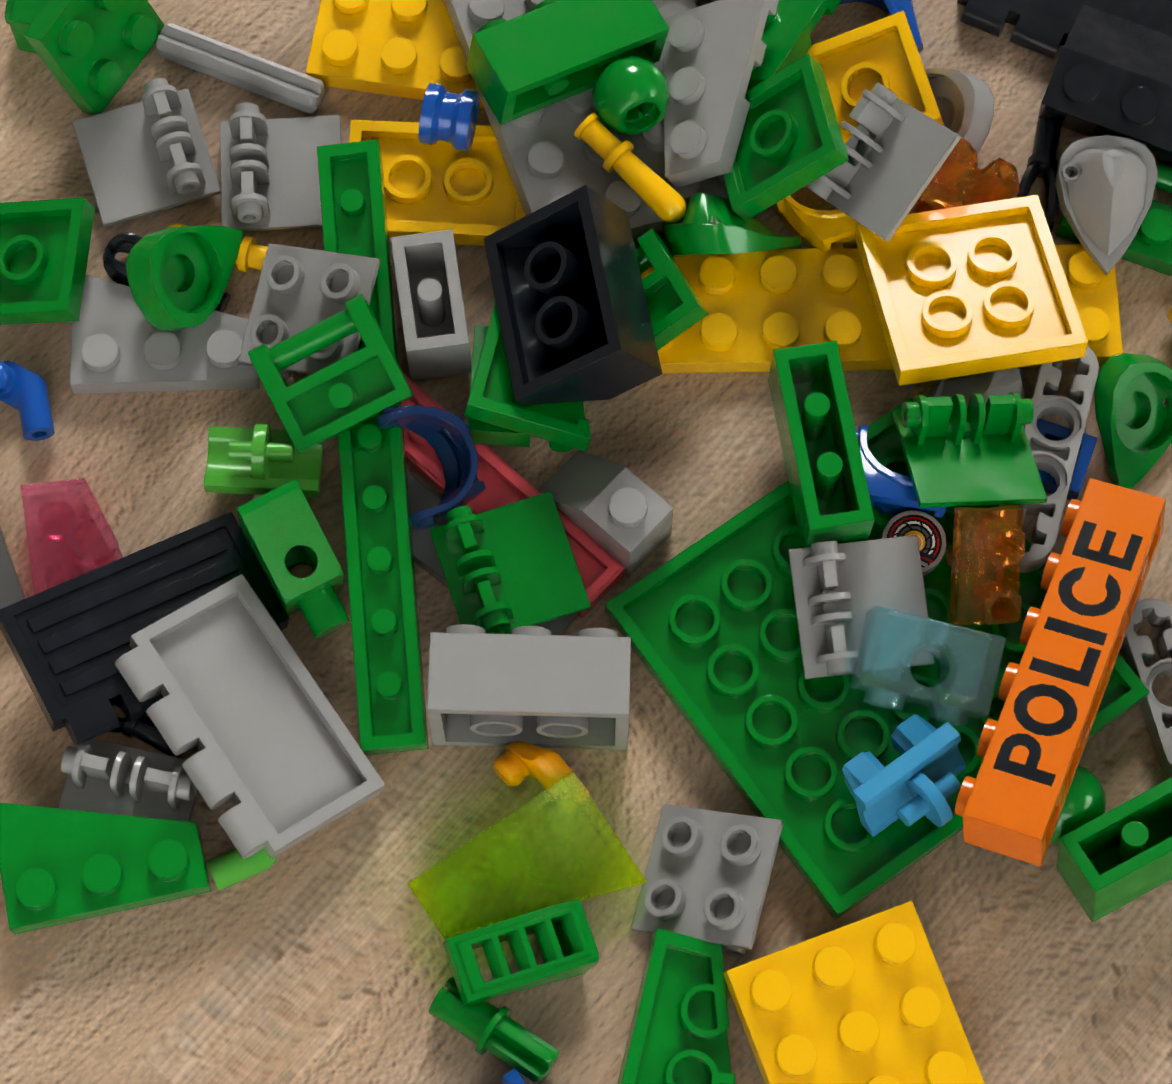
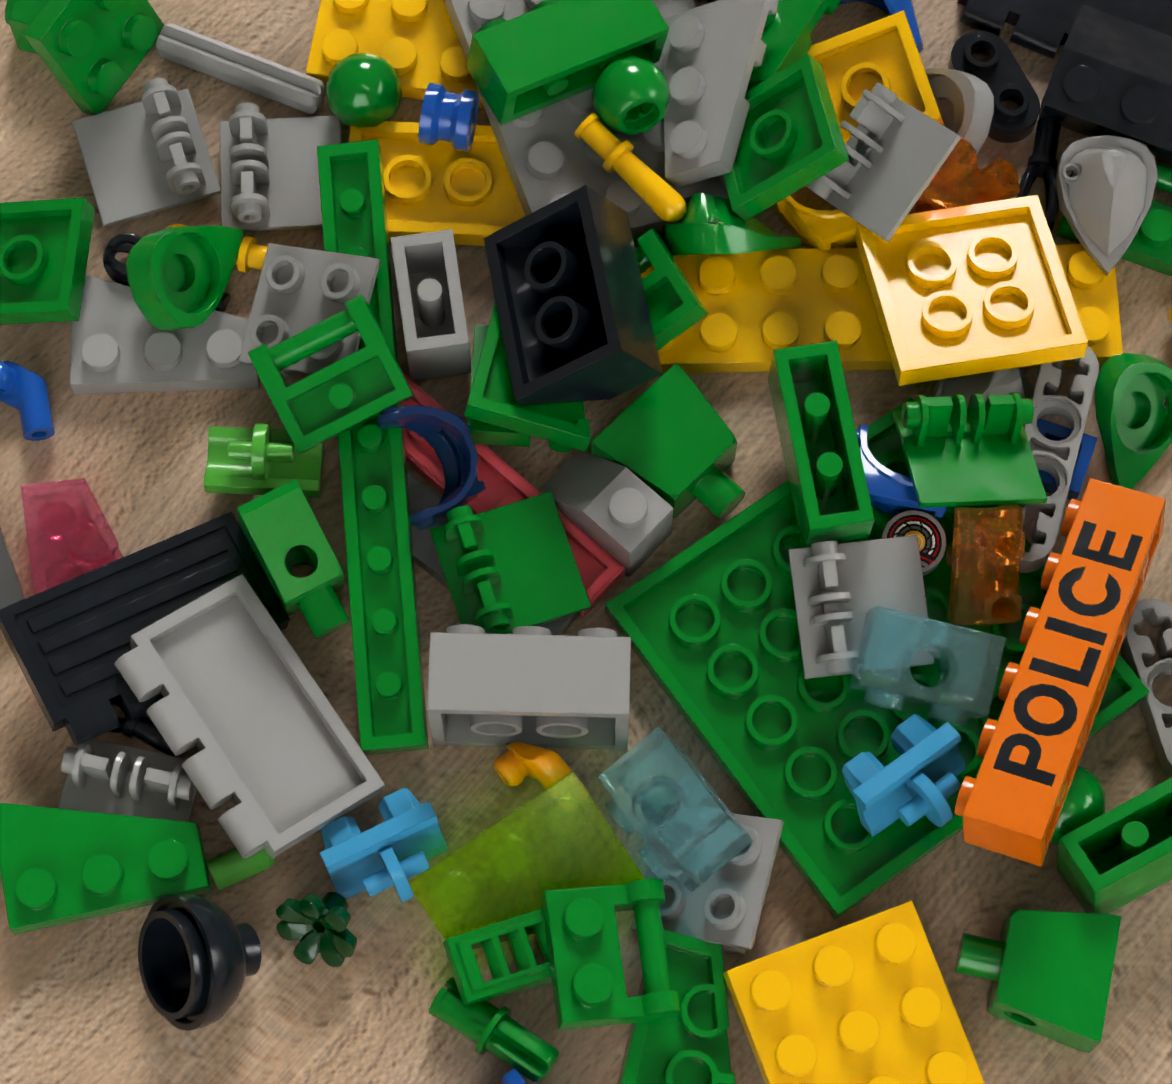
none -> black piece [138,894,262,1031]
none -> dark green plant [276,892,357,967]
none -> dark azure hips [319,788,449,903]
none -> green piece [326,53,402,127]
none -> green plate [541,878,682,1030]
none -> green torso [591,363,746,520]
none -> clear light blue brick [598,726,753,892]
none -> black plate [948,31,1040,143]
none -> green torso [955,909,1122,1053]

